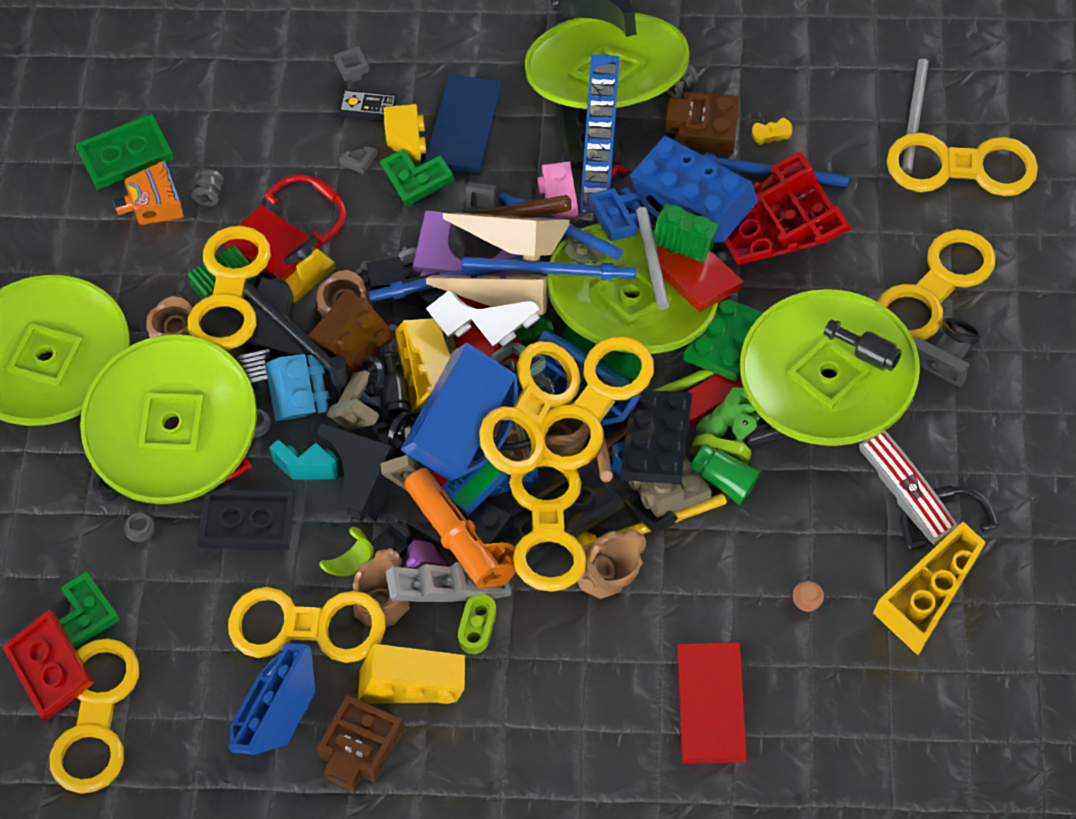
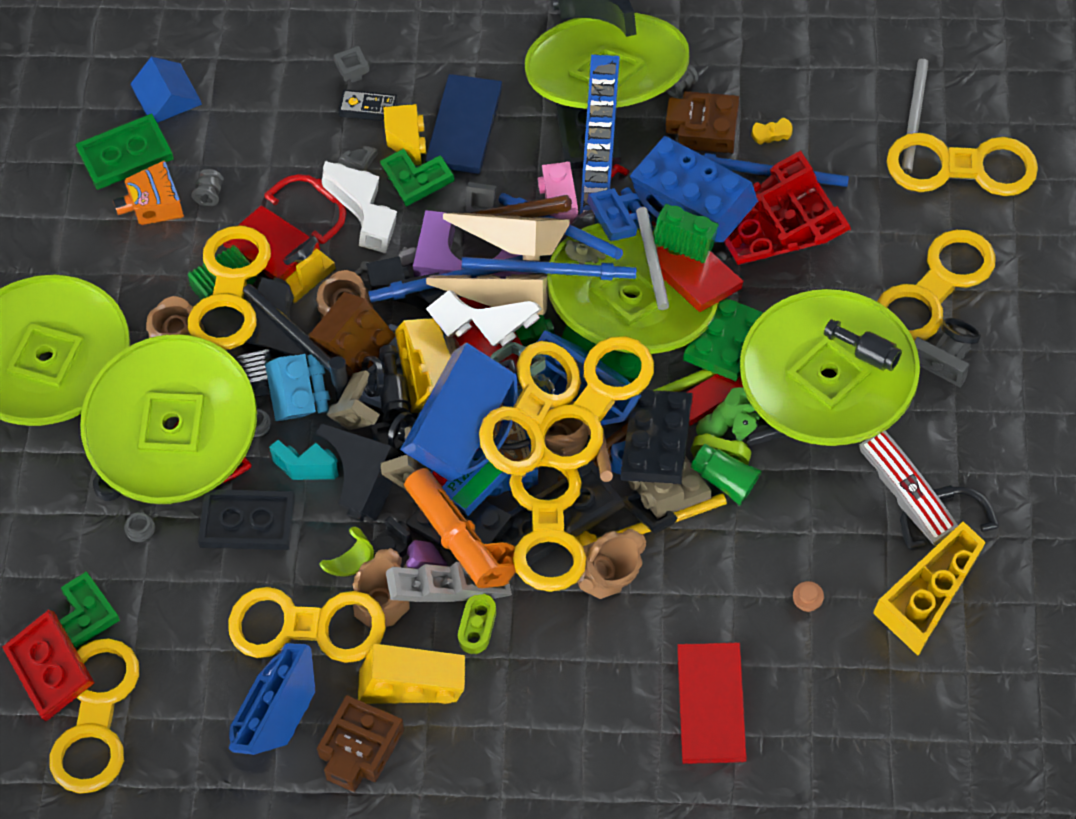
none -> blue slope [131,56,202,123]
none -> white arch [322,161,397,253]

